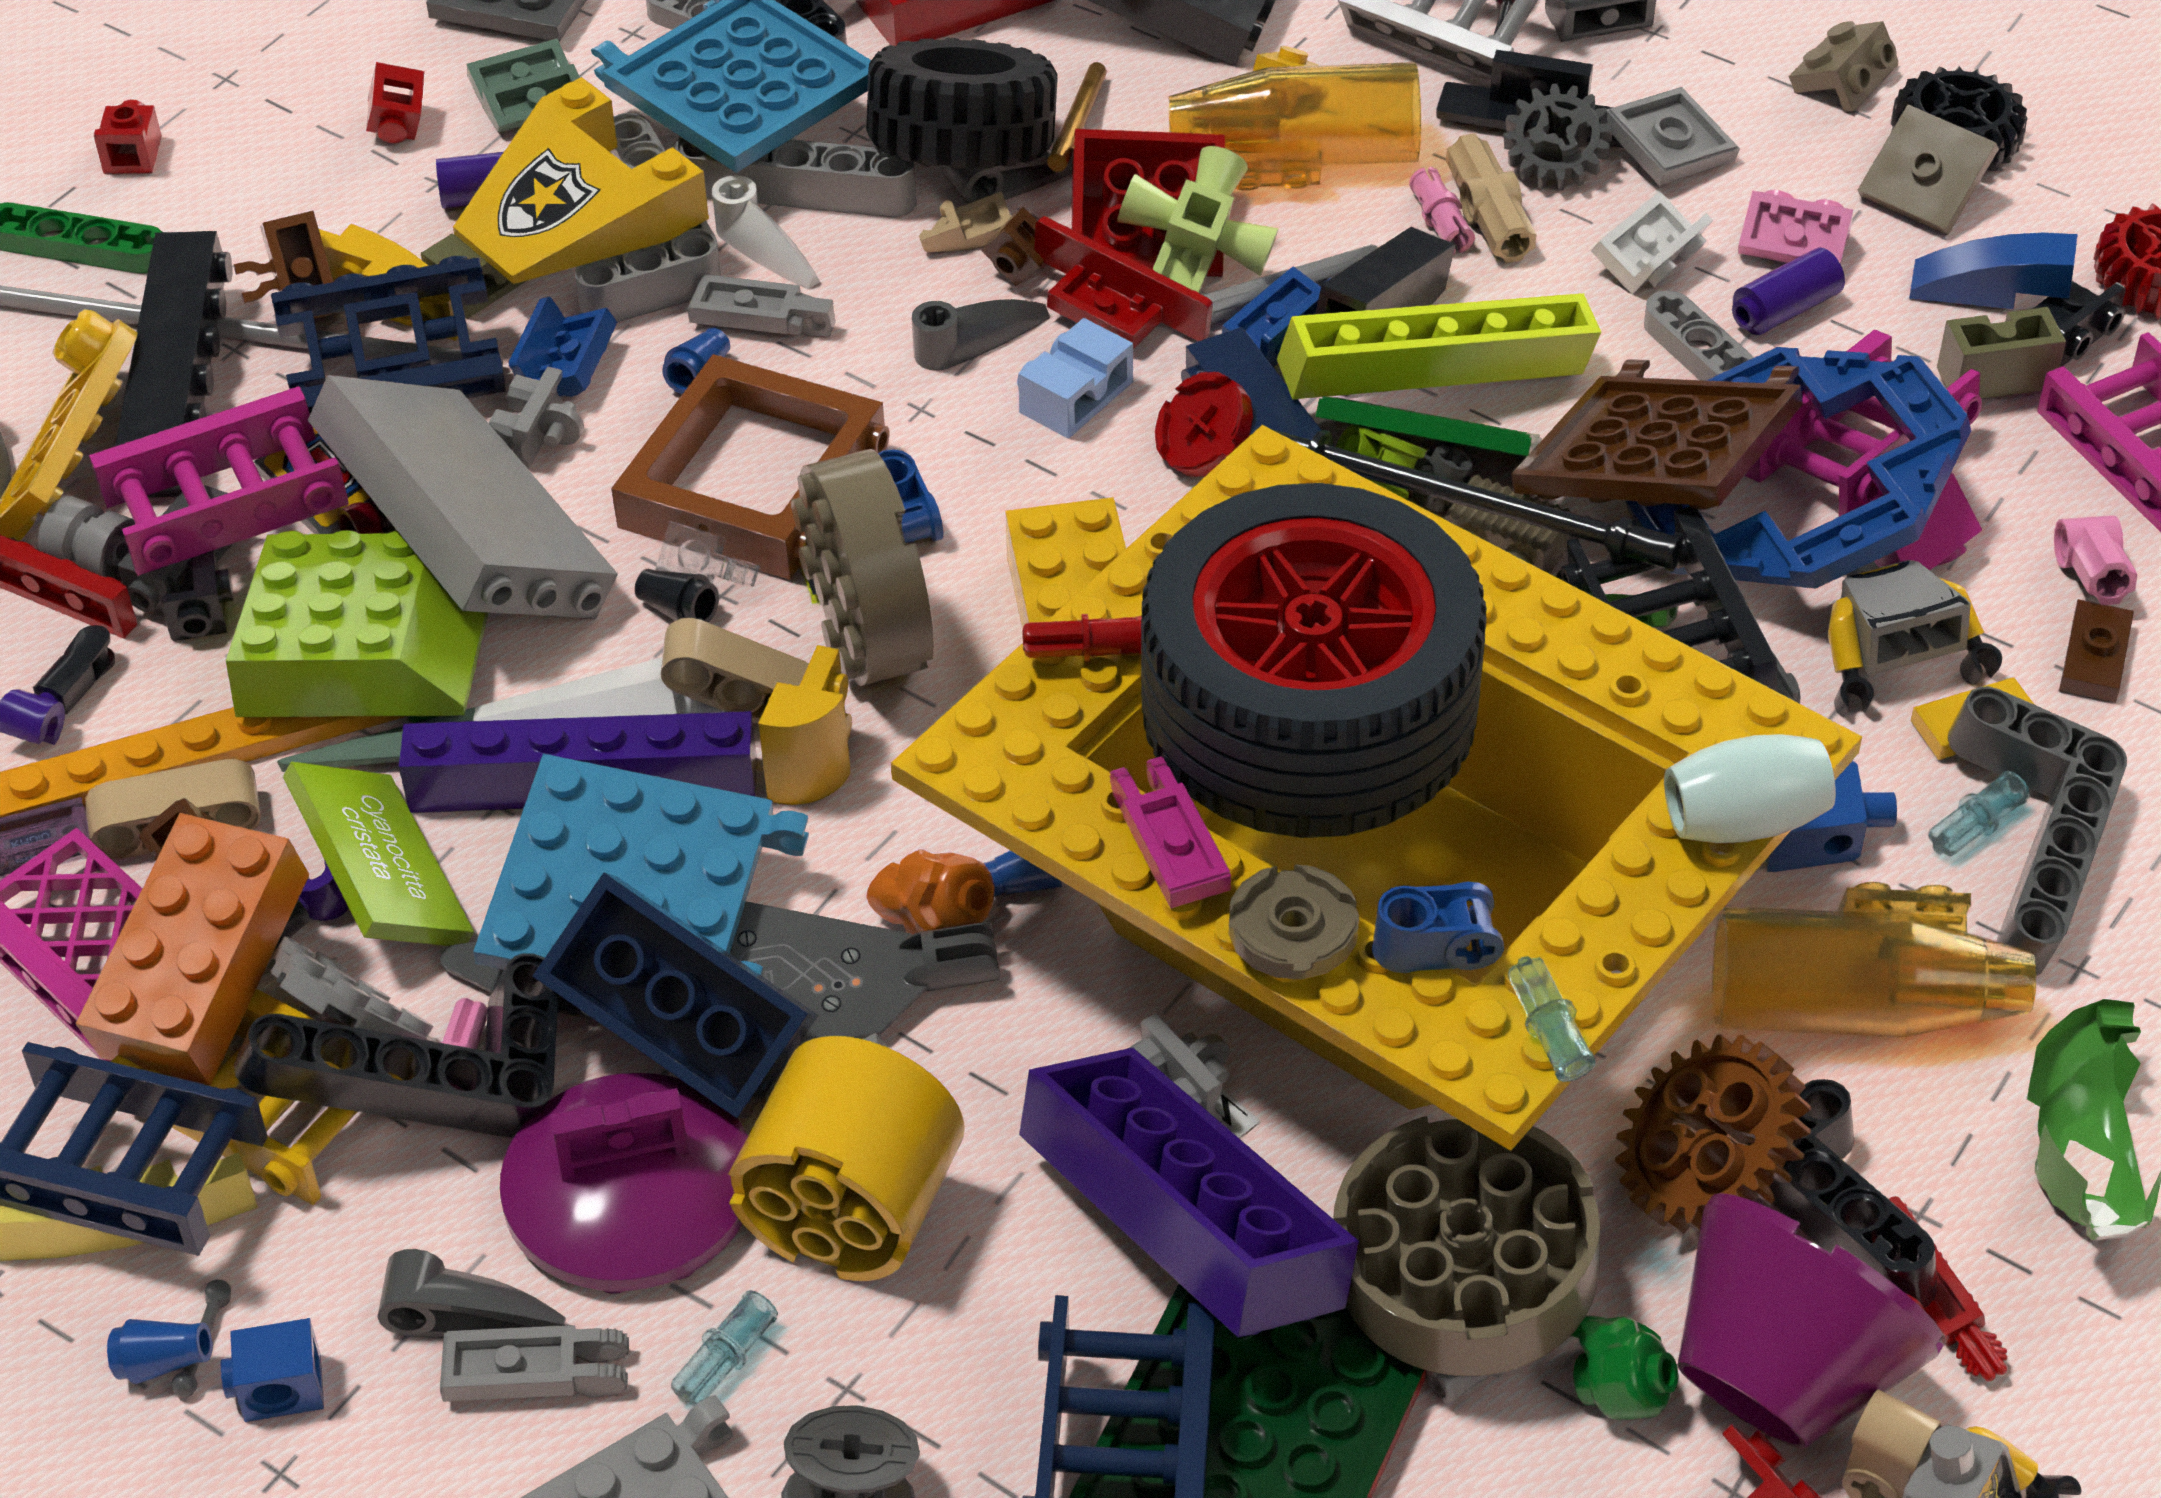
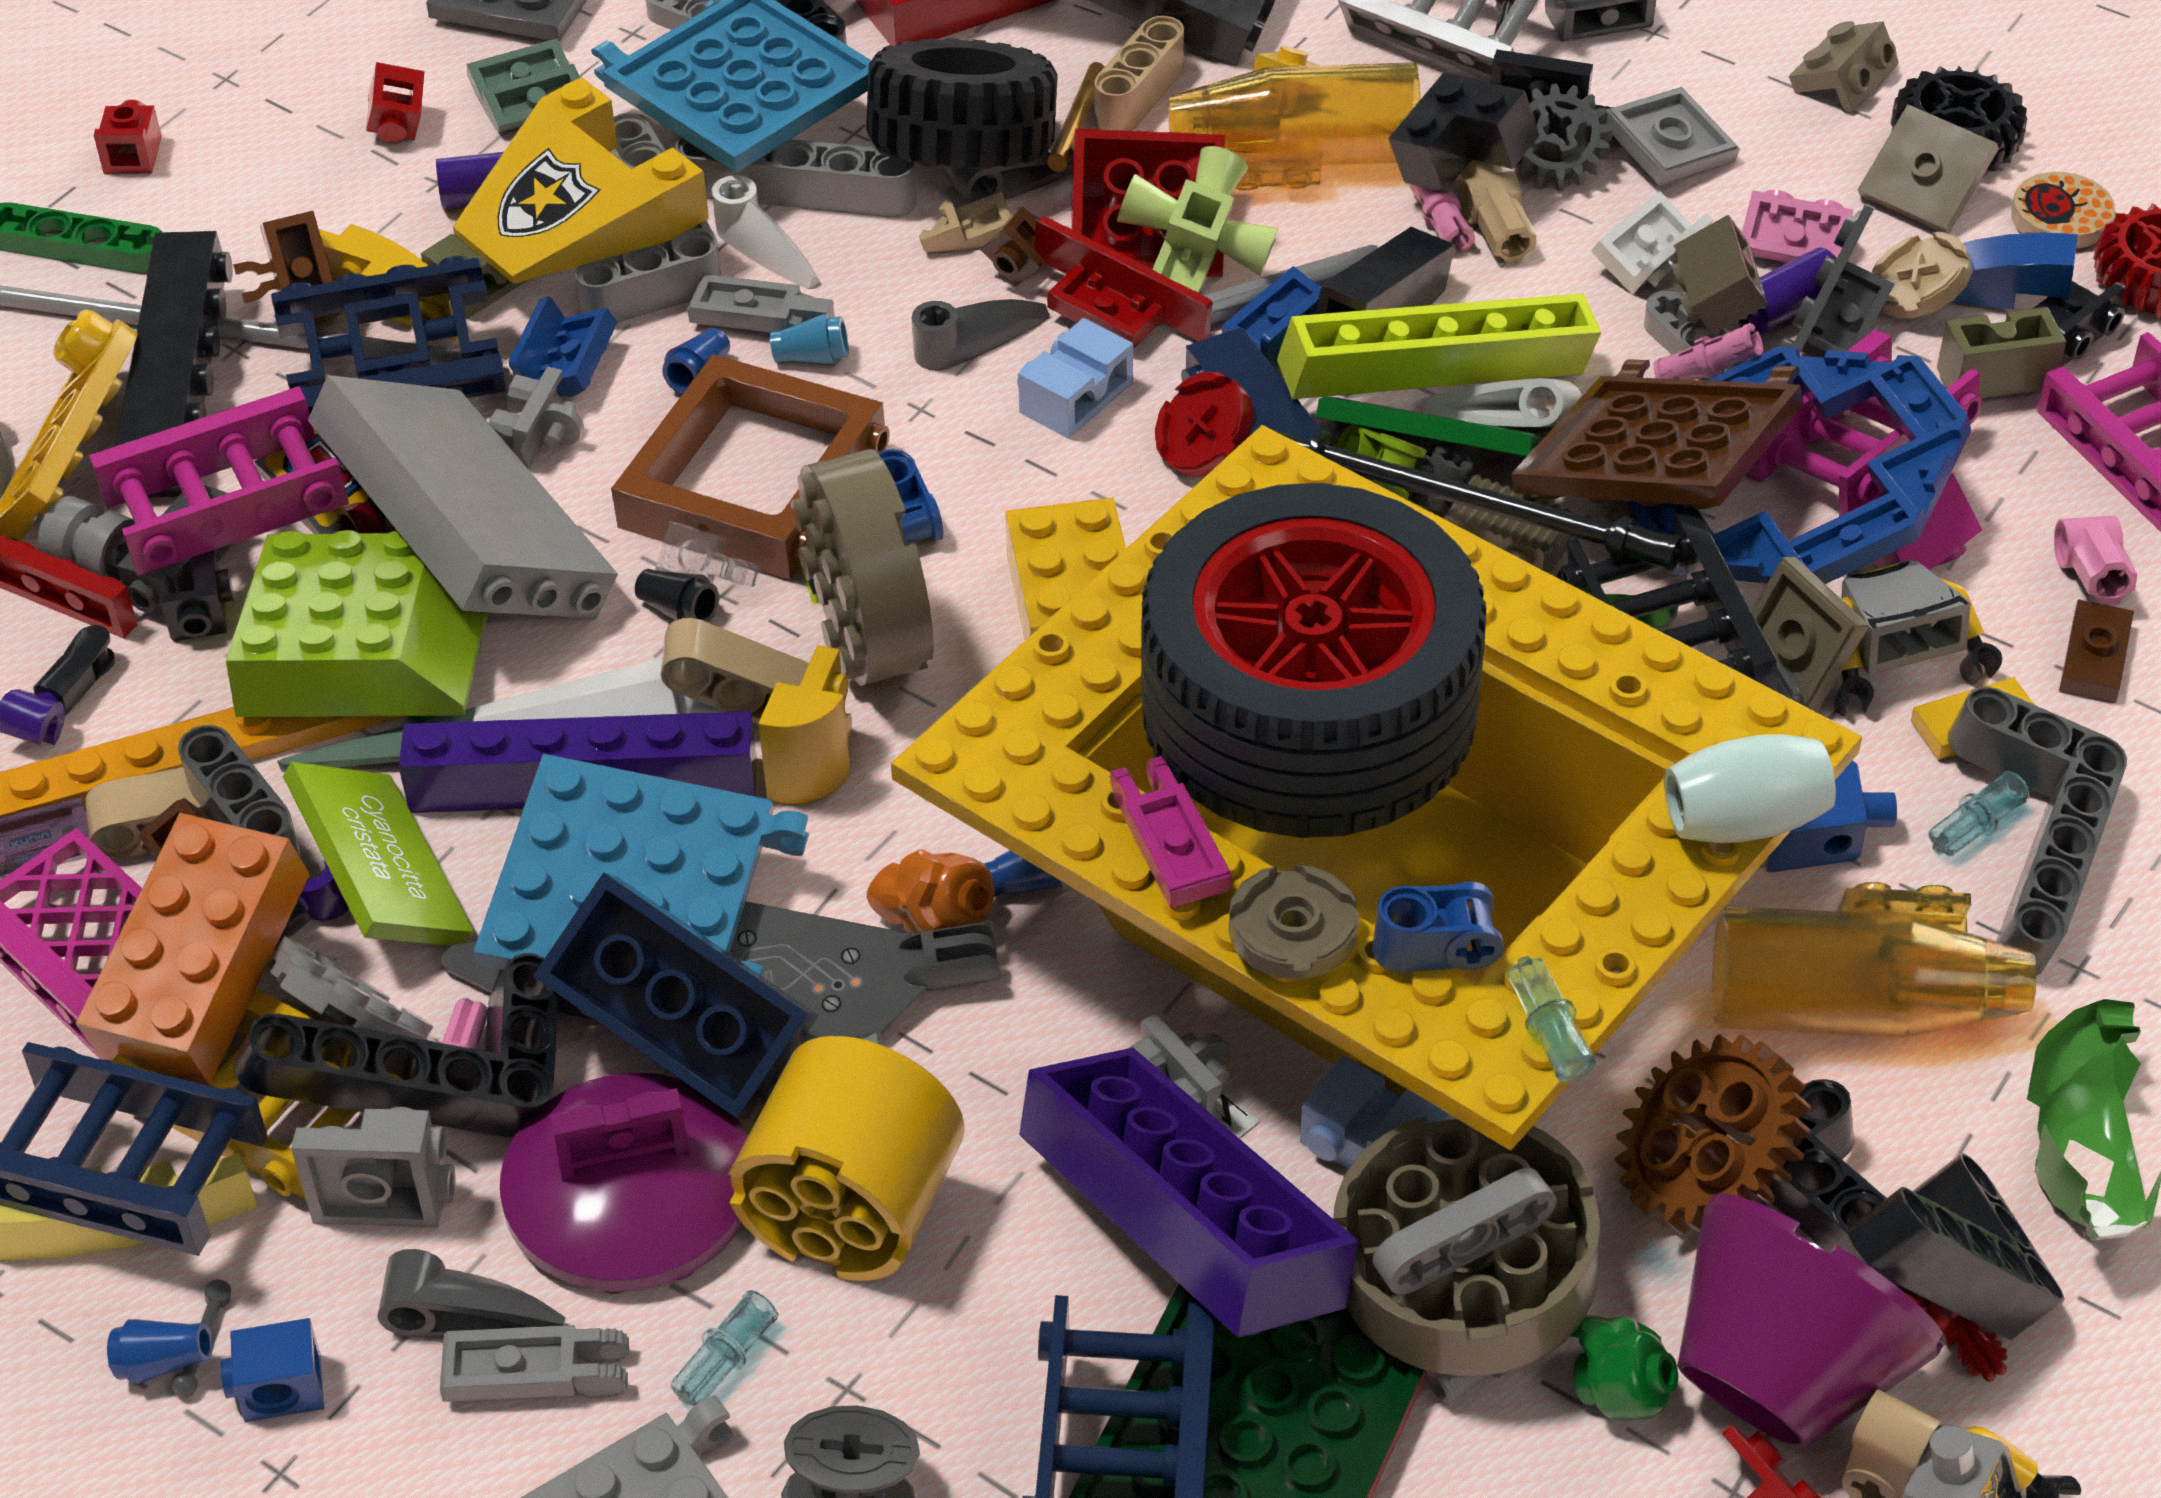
red axle [1022,614,1142,662] -> none
none -> dark grey beam [178,725,300,857]
none -> light grey plate [291,1107,456,1227]
none -> dark azure cone [770,313,849,364]
none -> tan beam [1094,16,1184,131]
none -> light blue brick [1300,1056,1450,1169]
none -> light grey beam [1372,1168,1557,1295]
none -> black brick [1388,72,1540,193]
none -> white piece [1423,378,1582,427]
none -> bright pink pin [1653,323,1763,380]
none -> dark tan brick [1672,215,1767,335]
none -> dark tan plate [1751,557,1870,712]
none -> dark grey bracket [1780,203,1894,358]
none -> black beam [1847,1153,2065,1340]
none -> tan tile [1872,232,1973,319]
none -> tile [2011,171,2115,249]

